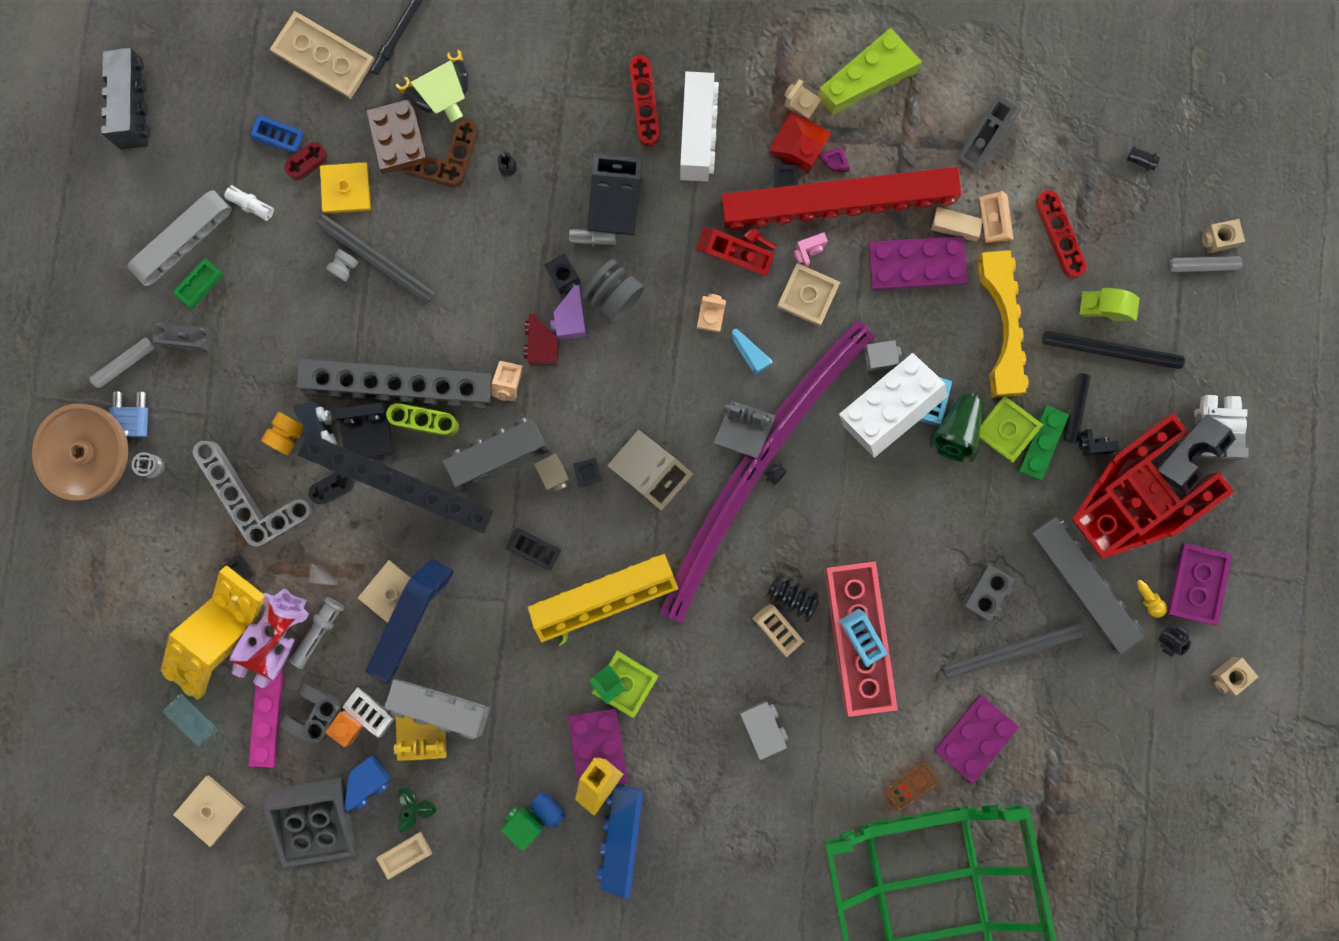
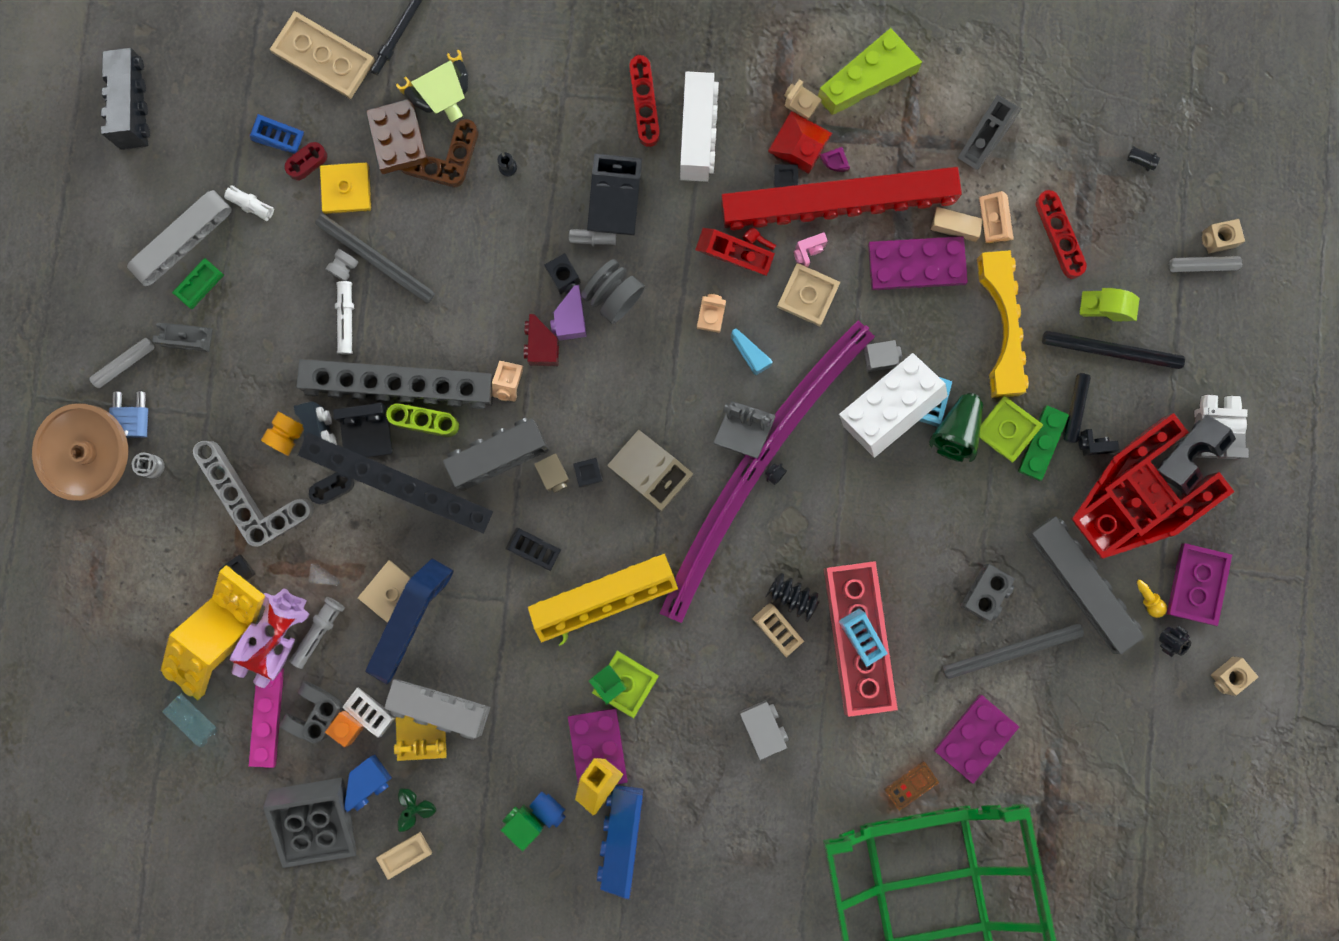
tan plate [174,775,245,847] -> none
none -> white pin [335,281,354,355]

